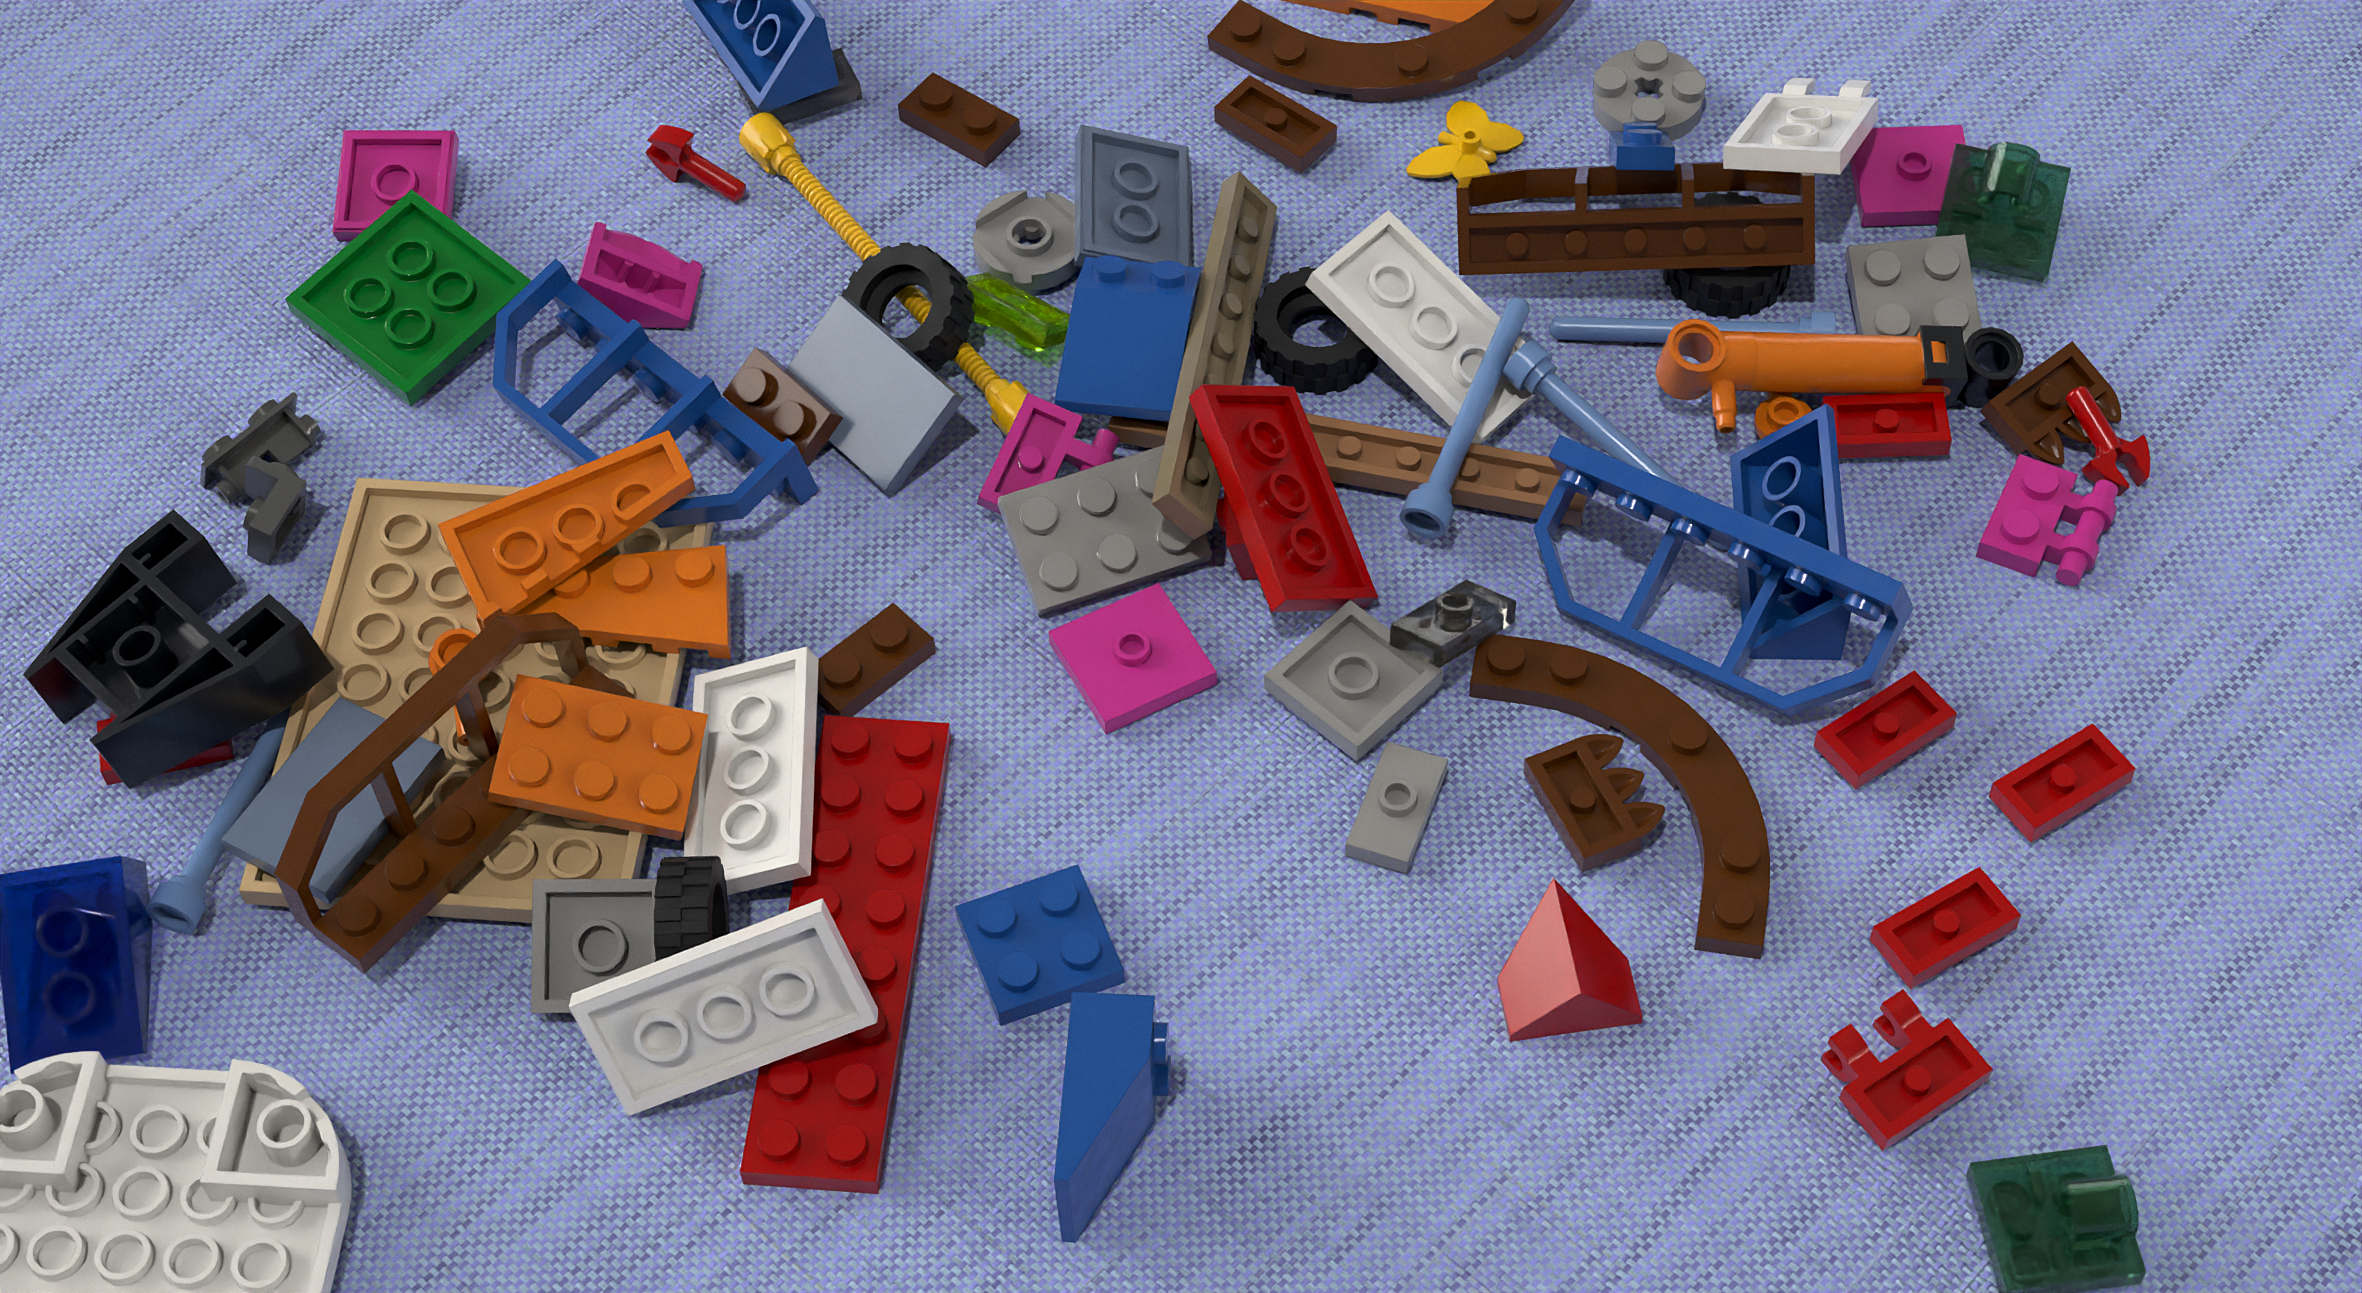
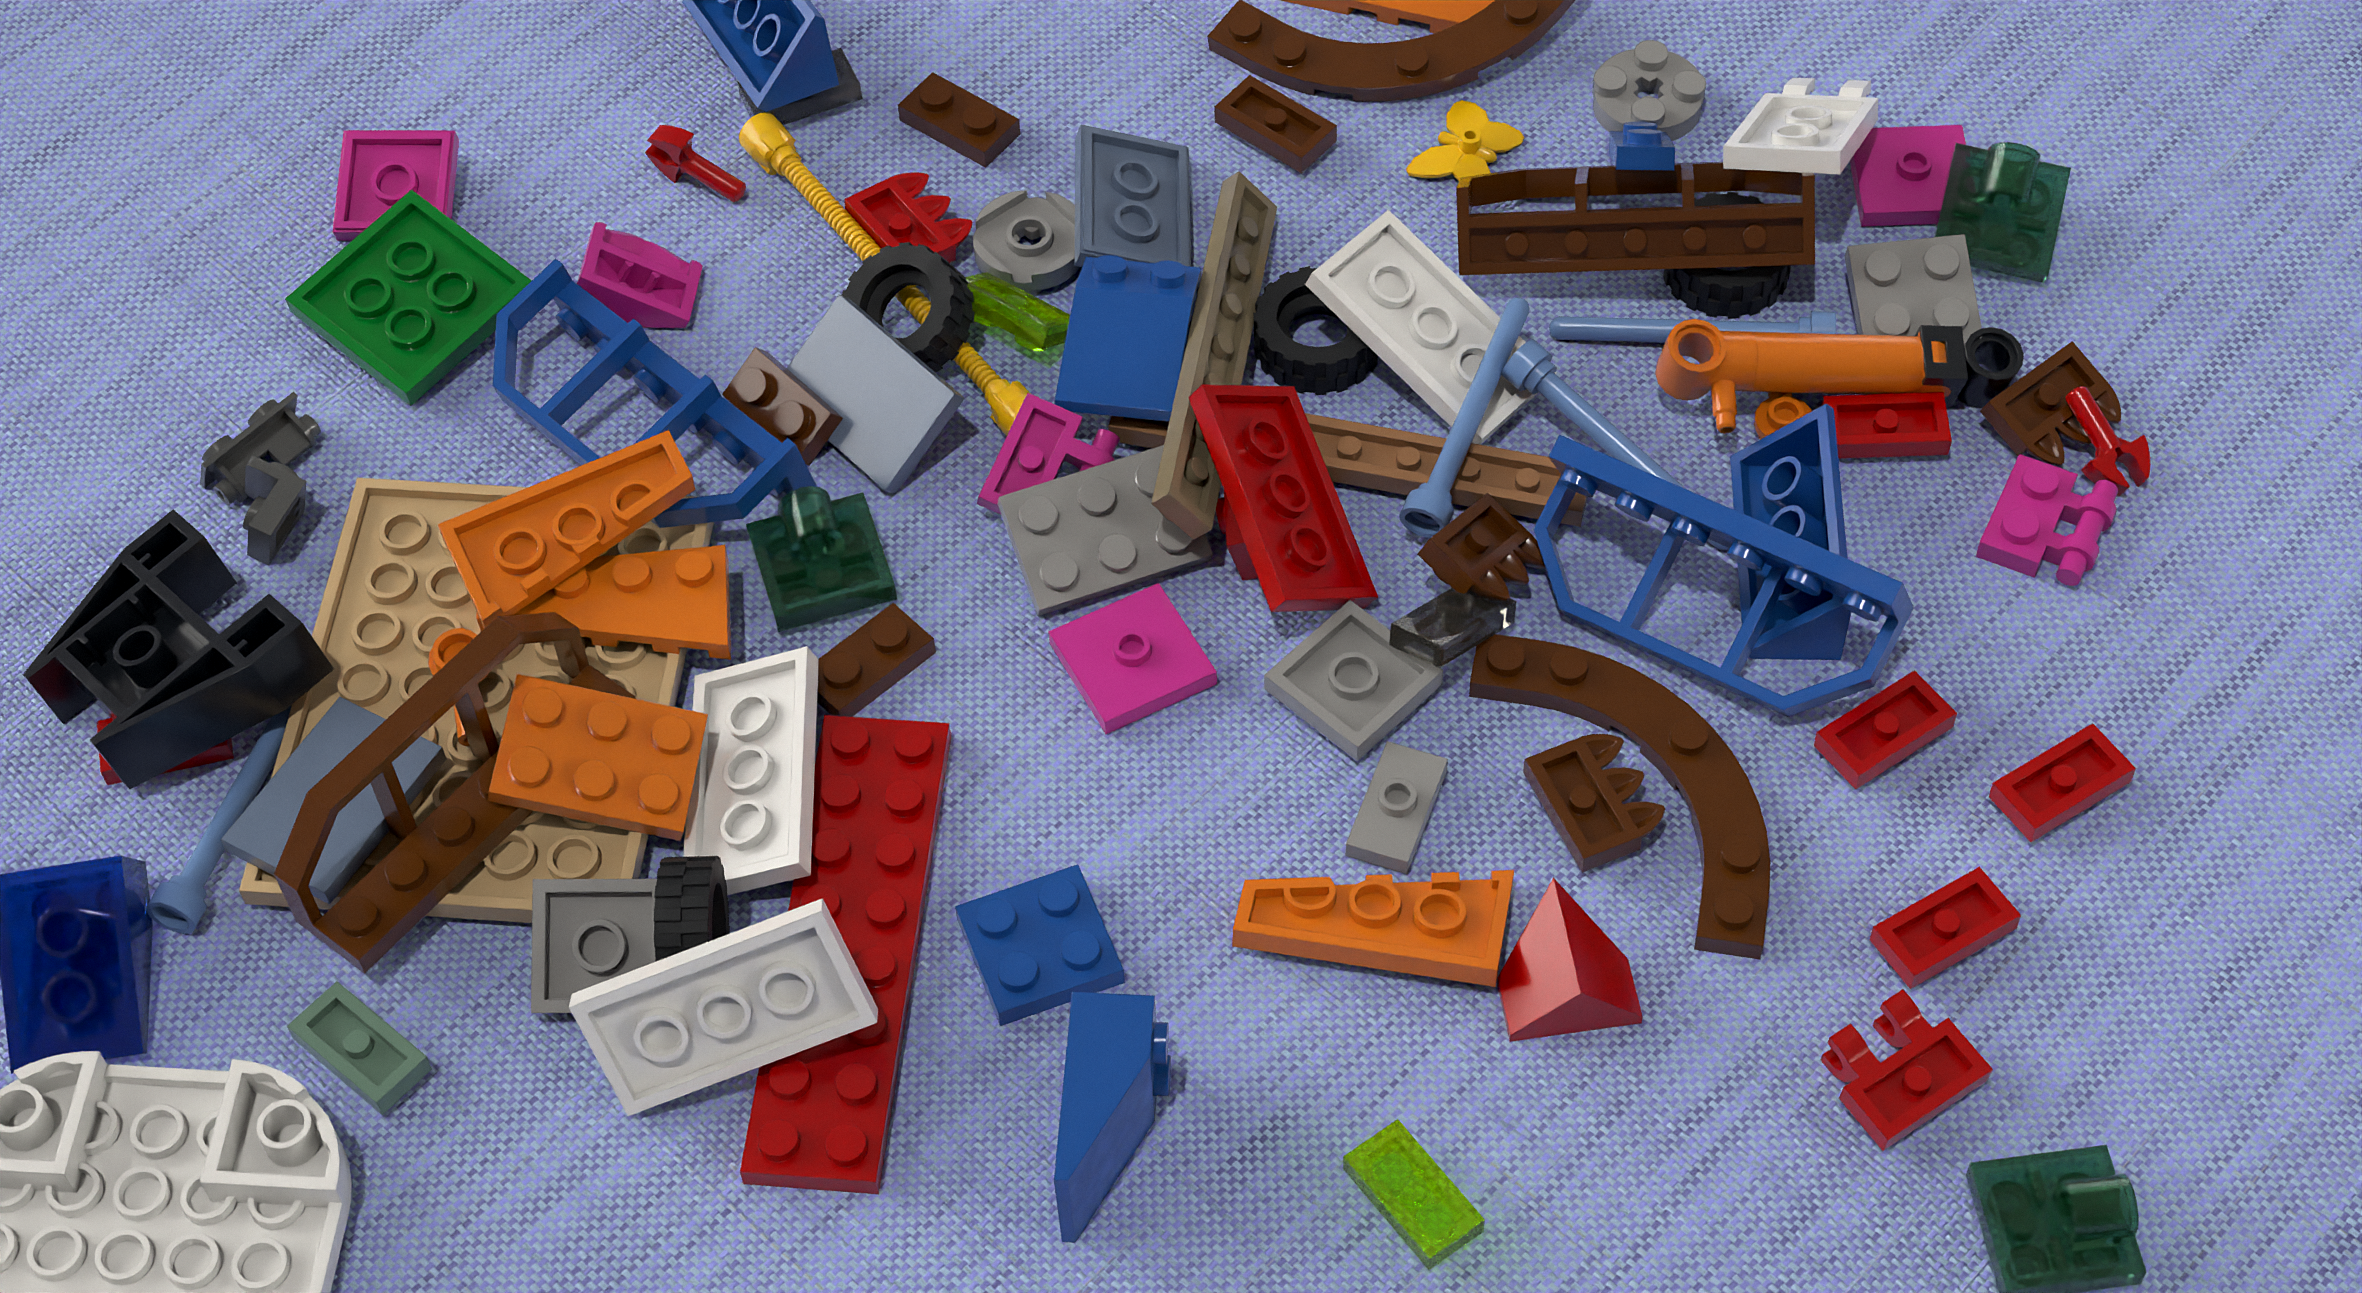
none -> sand green plate [287,981,432,1115]
none -> clear green plate [746,486,897,632]
none -> red plate [844,172,973,263]
none -> orange wing [1232,870,1514,987]
none -> clear neon green plate [1343,1119,1485,1270]
none -> reddish brown plate [1417,493,1546,602]

